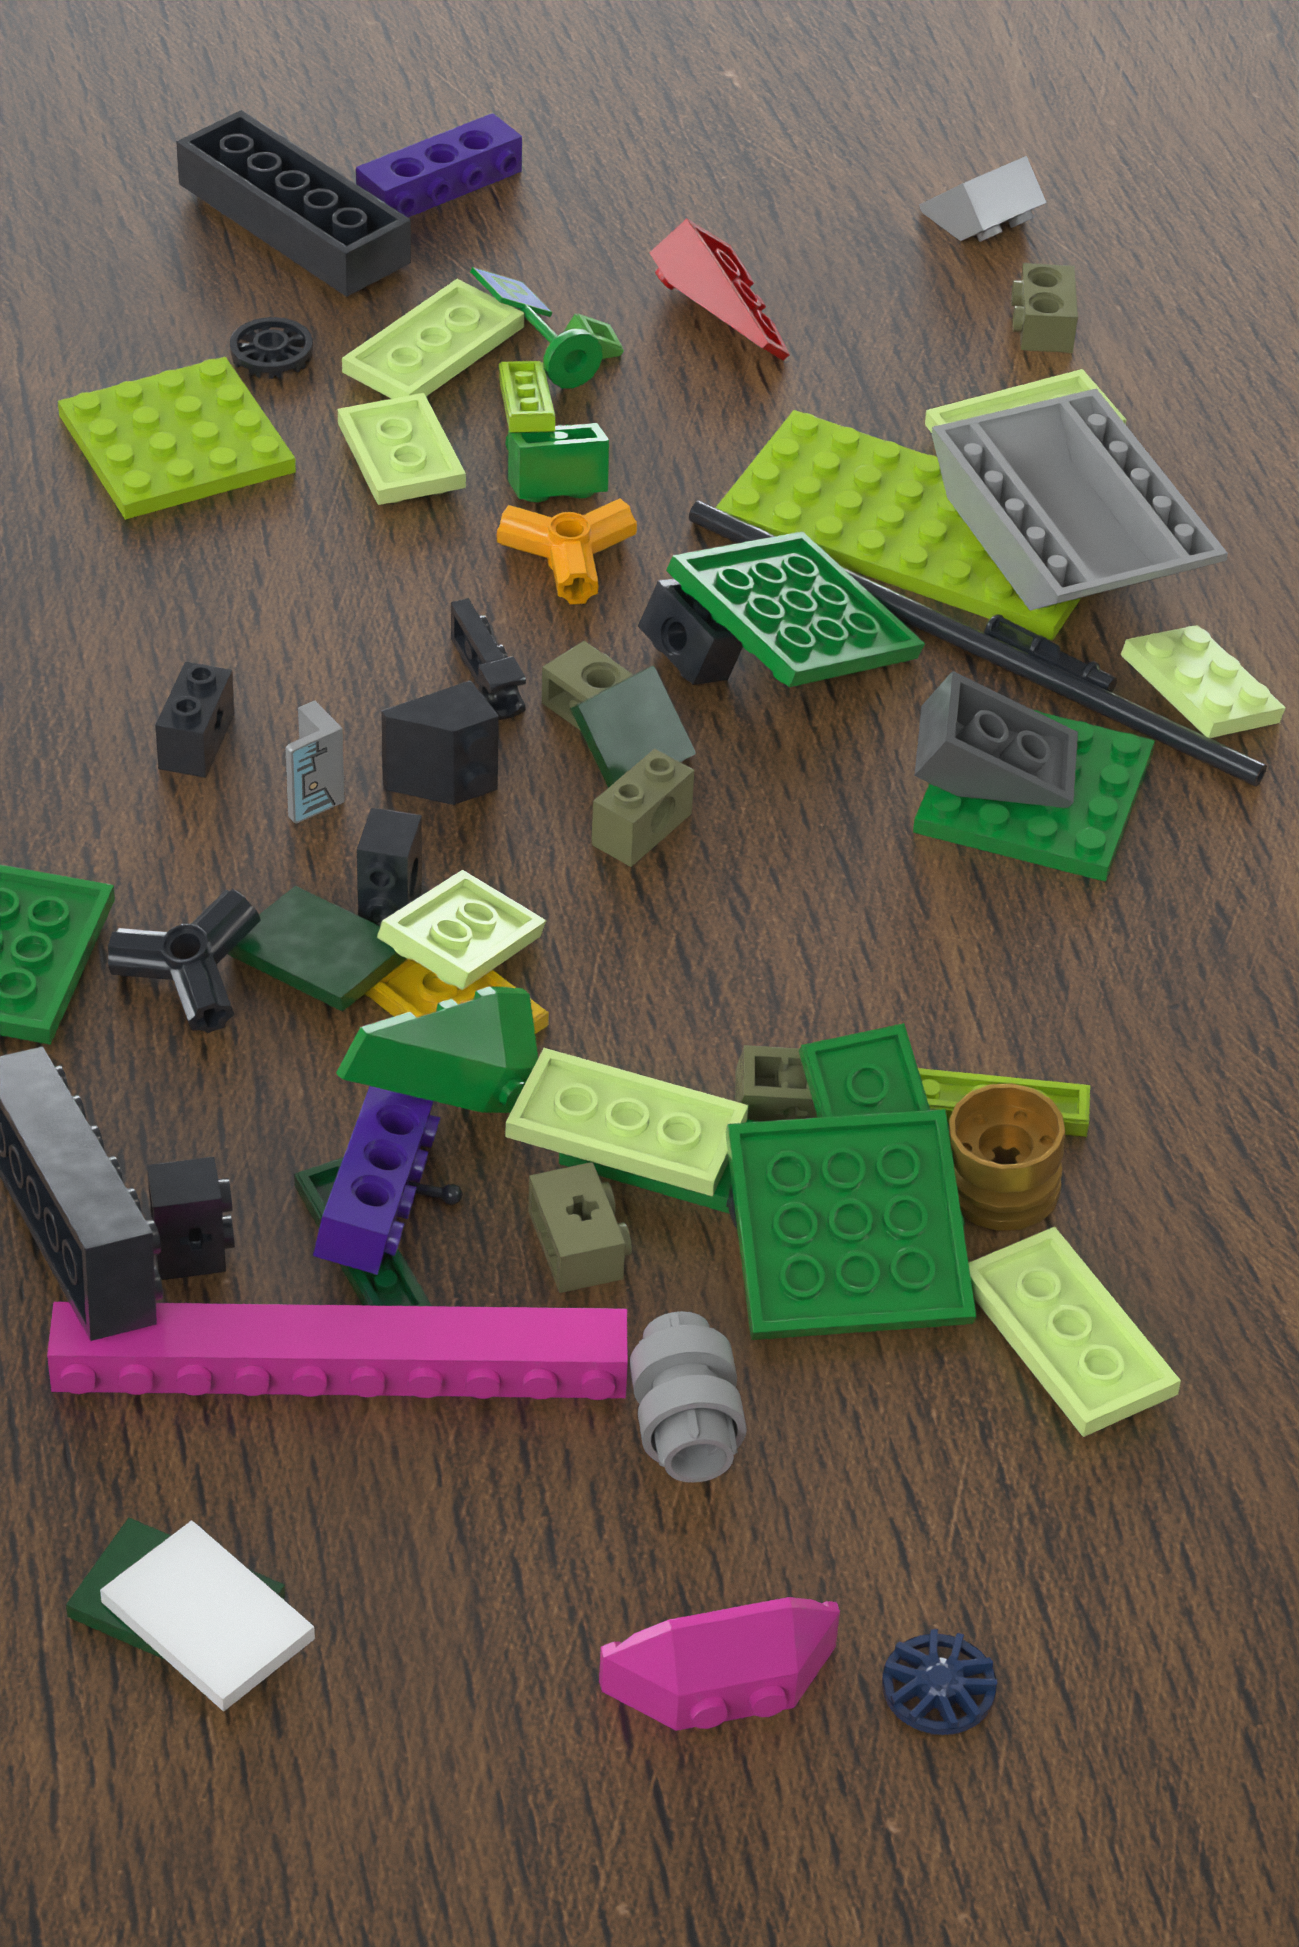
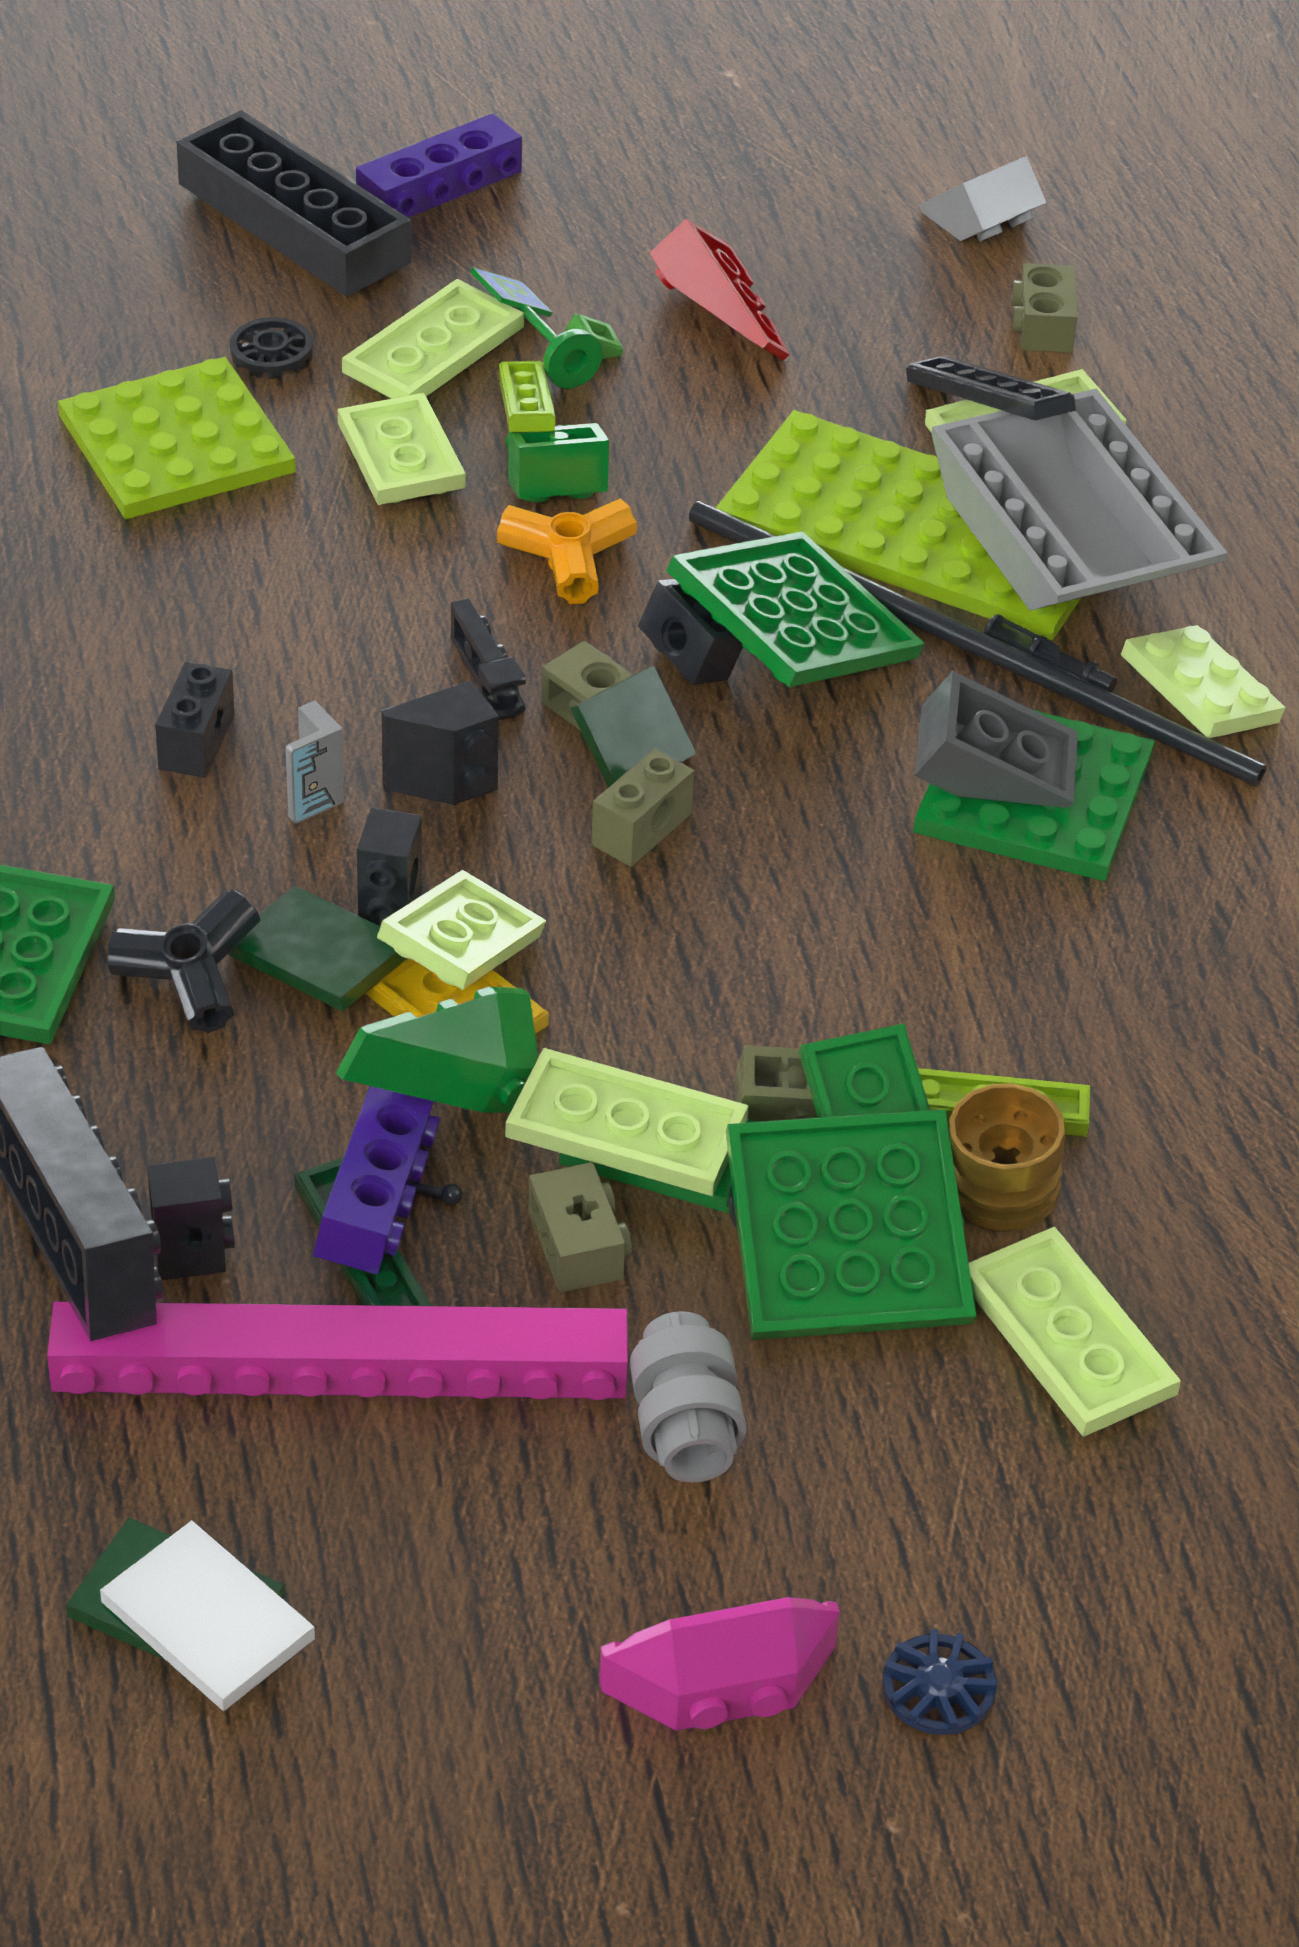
none -> black tile [906,356,1076,421]

